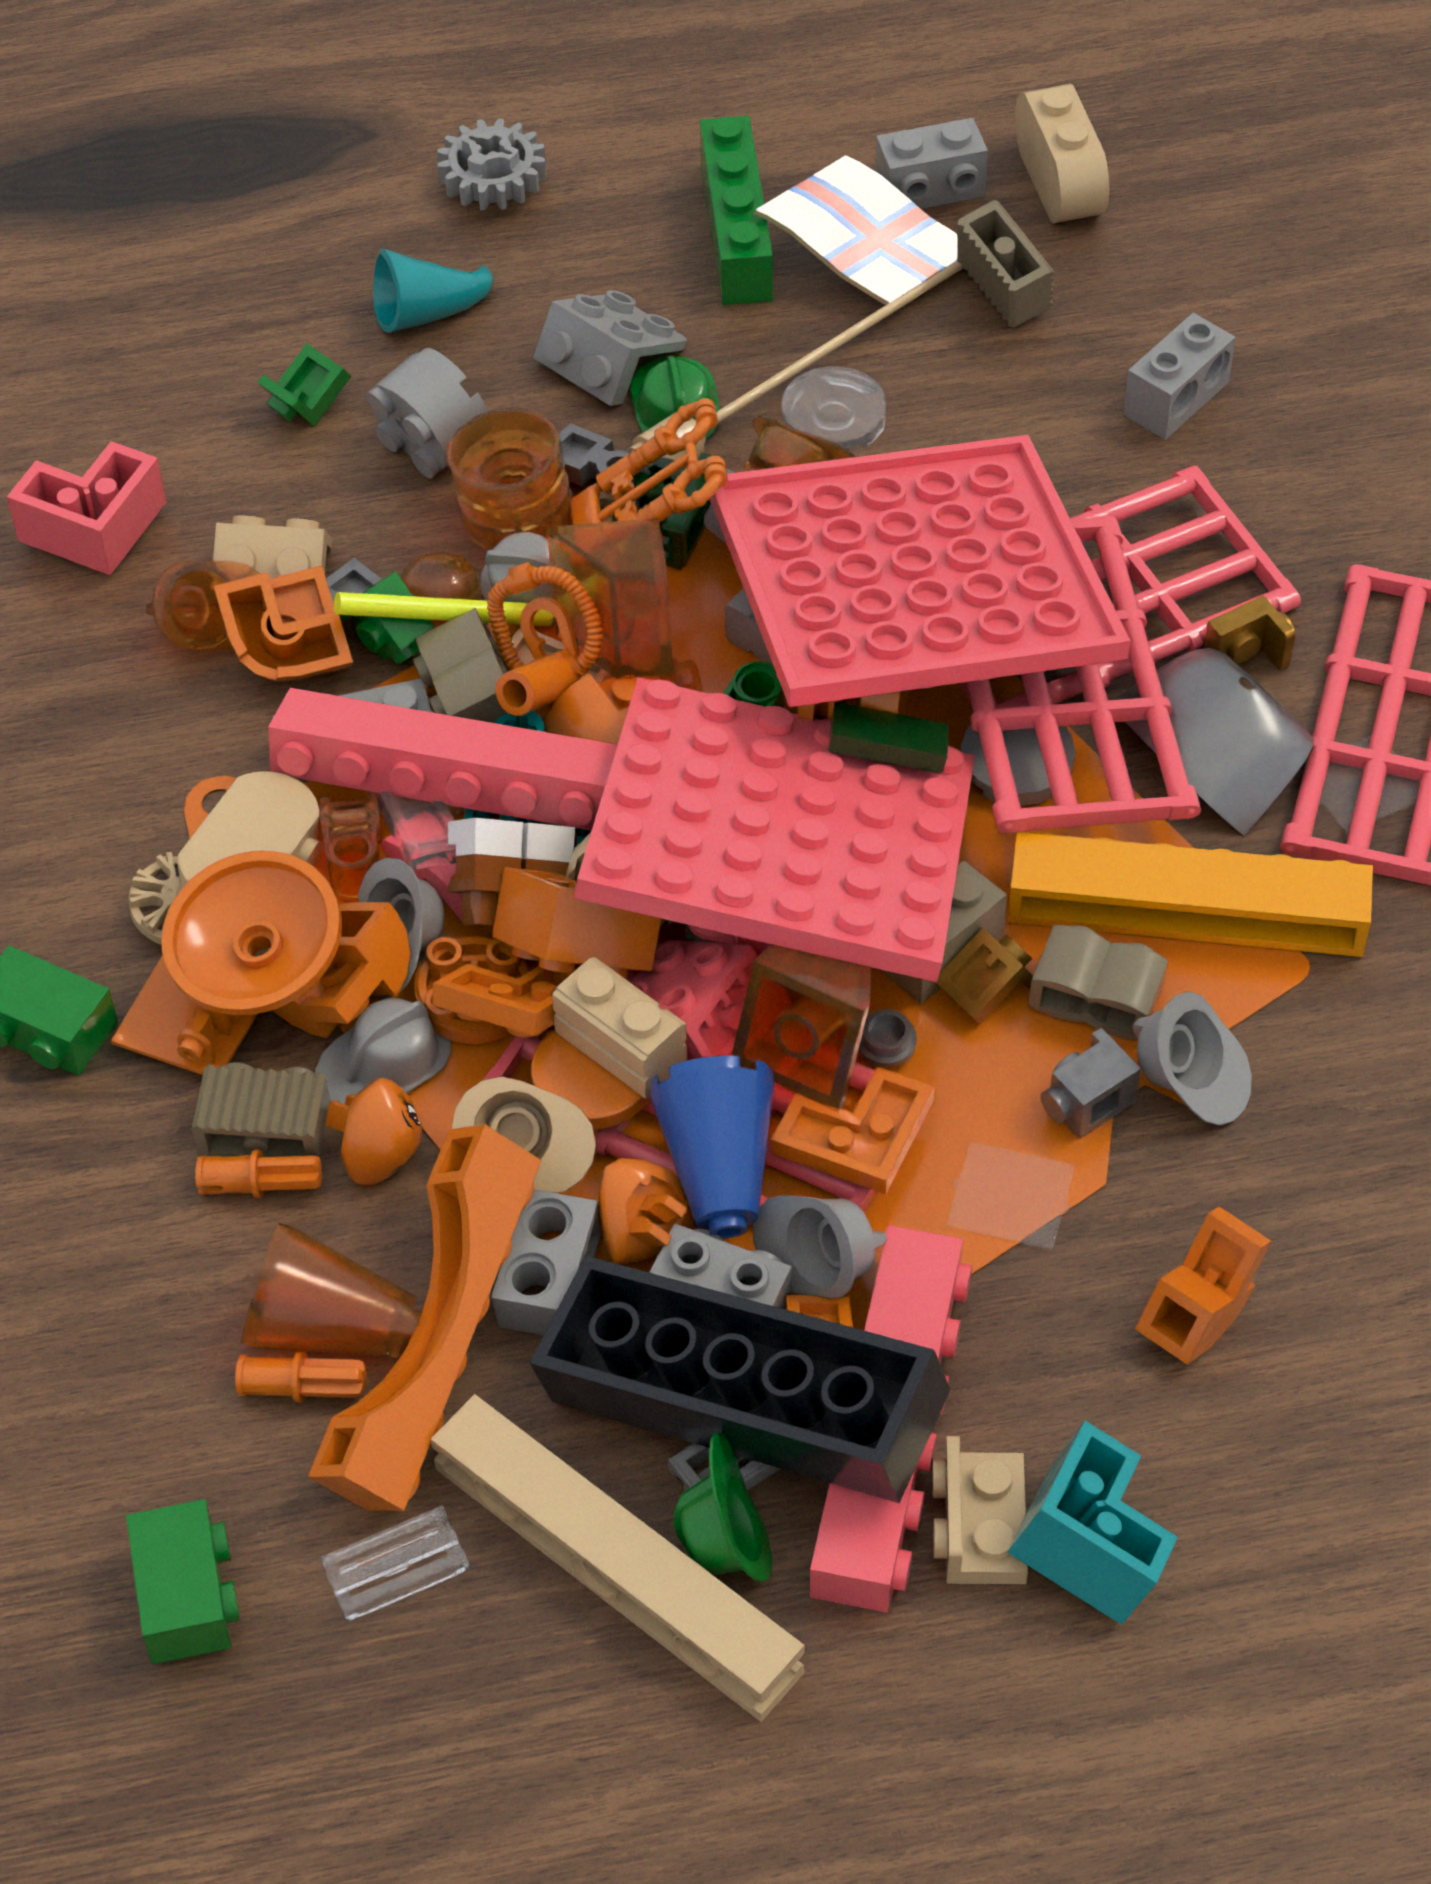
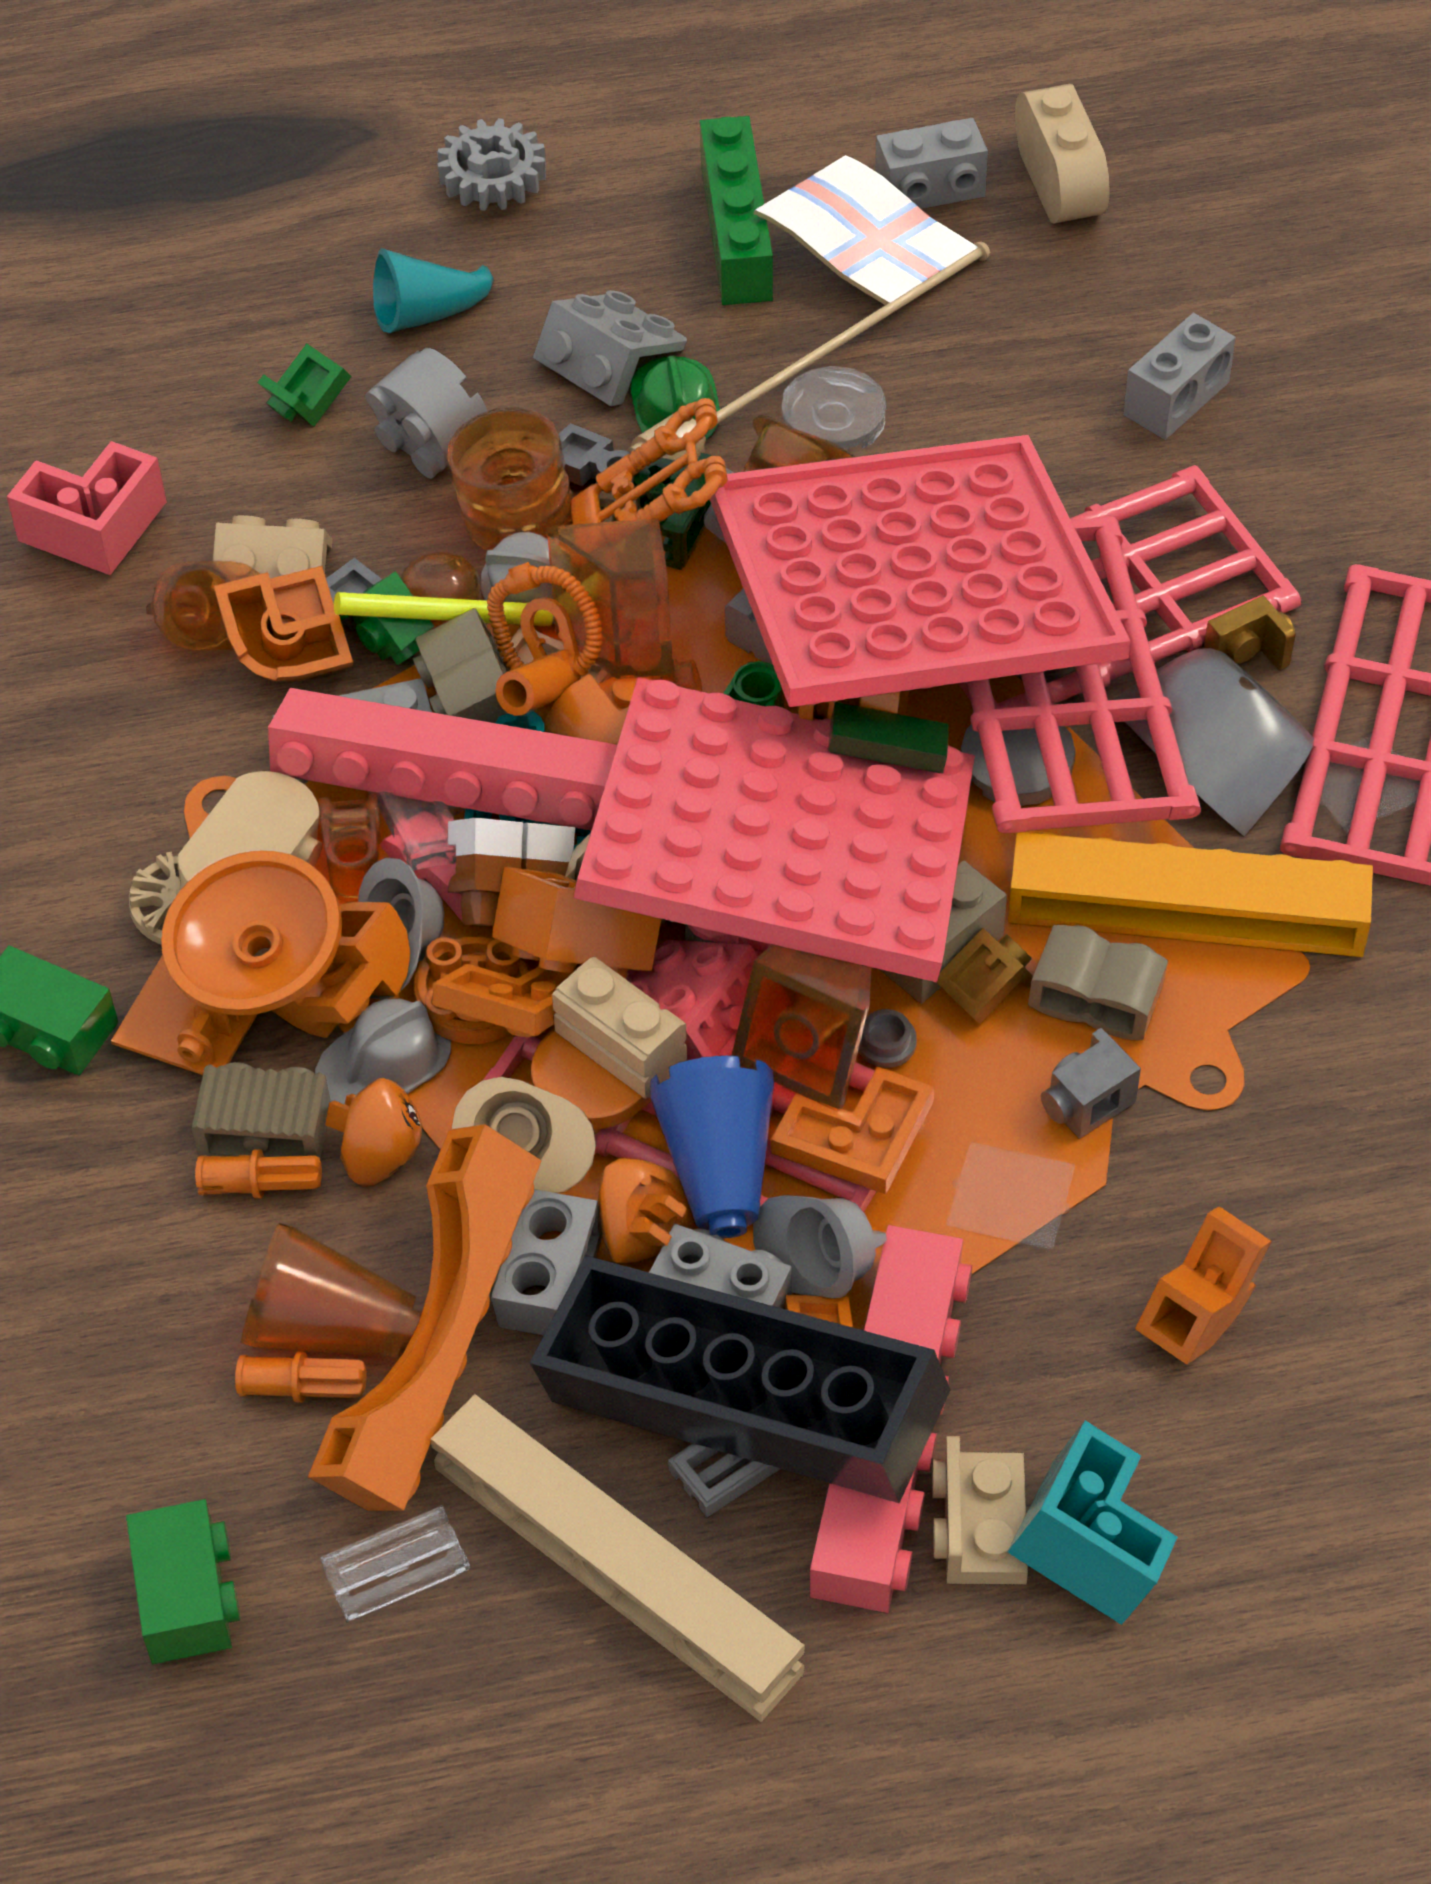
green piece [673,1432,772,1582] -> none
dark tan brick [957,200,1055,327] -> none
light grey piece [1132,991,1252,1125] -> none

